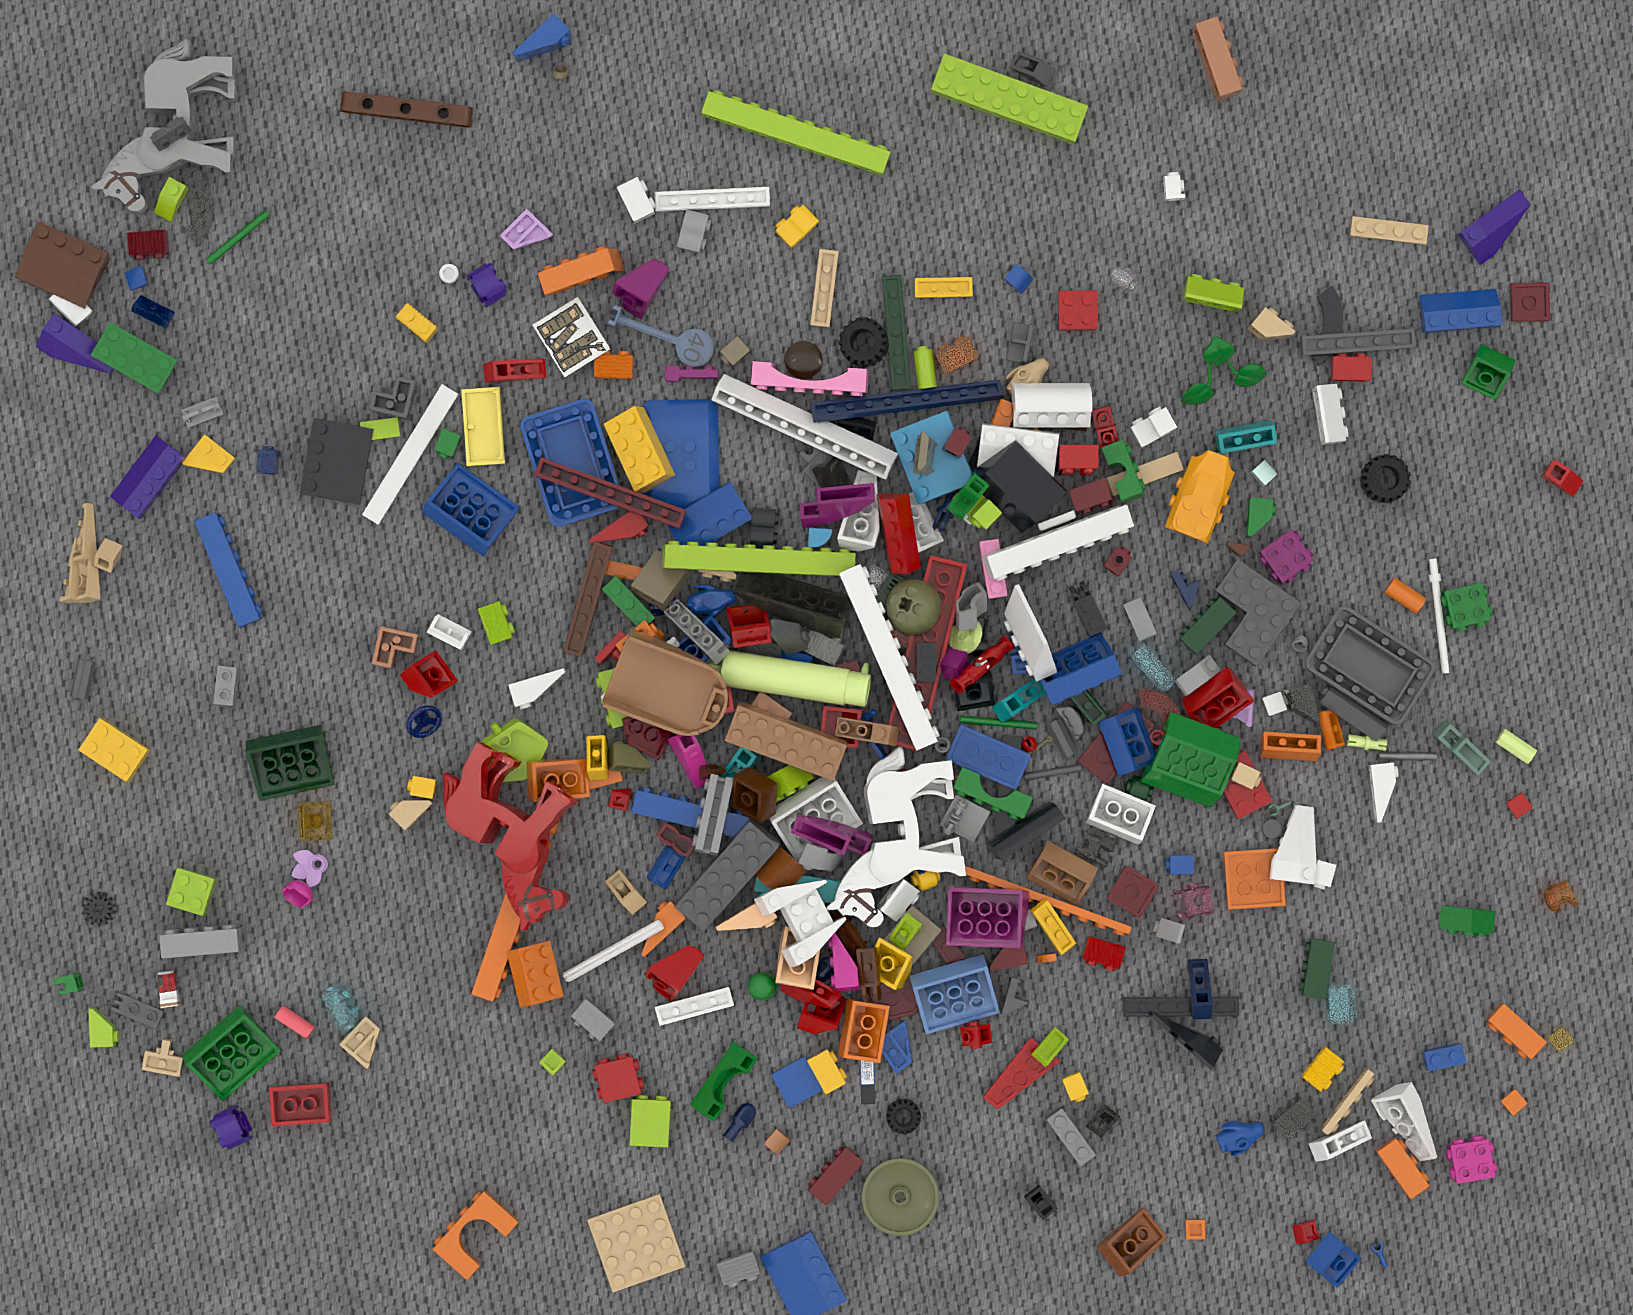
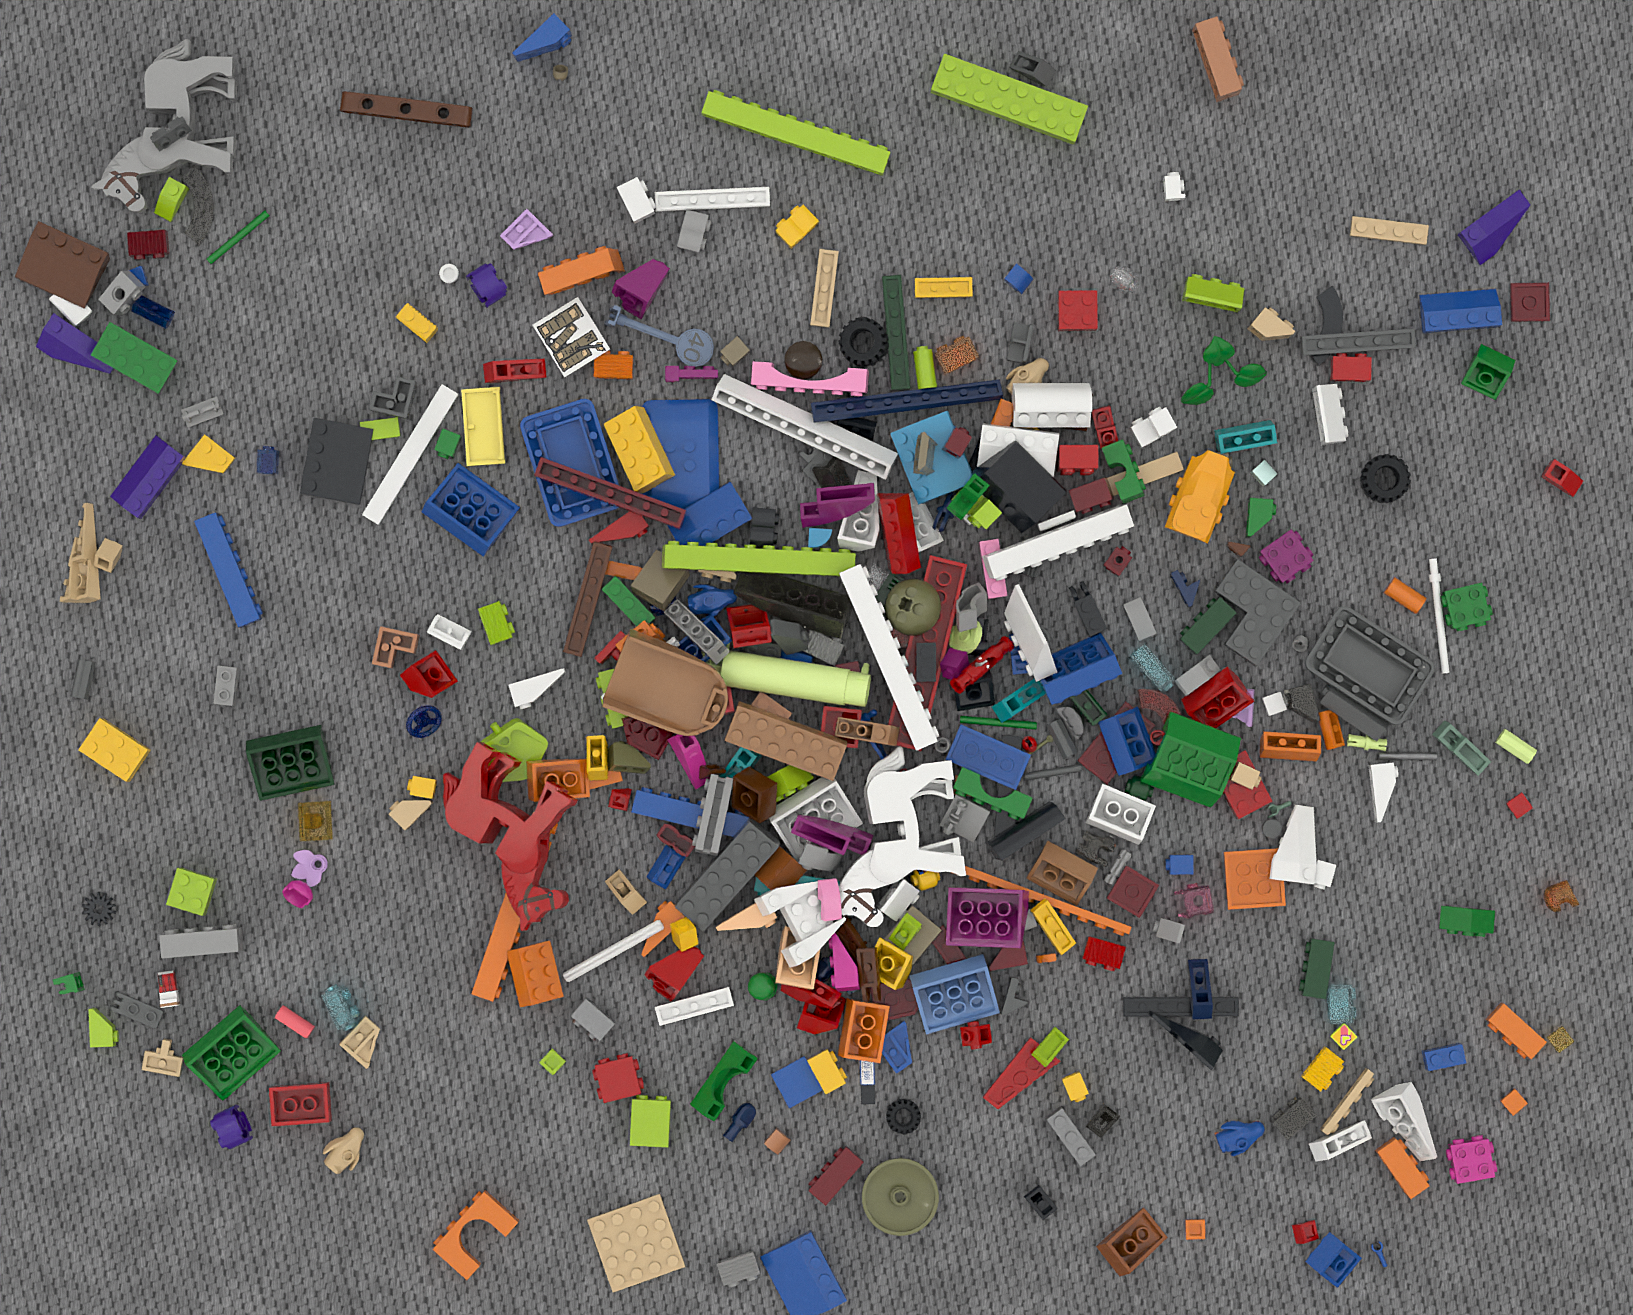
none -> light grey brick [99,271,146,315]
none -> tan animal [323,1127,364,1174]
none -> yellow brick [670,917,698,952]
none -> bright pink slope [818,878,842,921]
none -> light grey axle [1104,849,1131,886]
none -> tile [1330,1023,1357,1050]

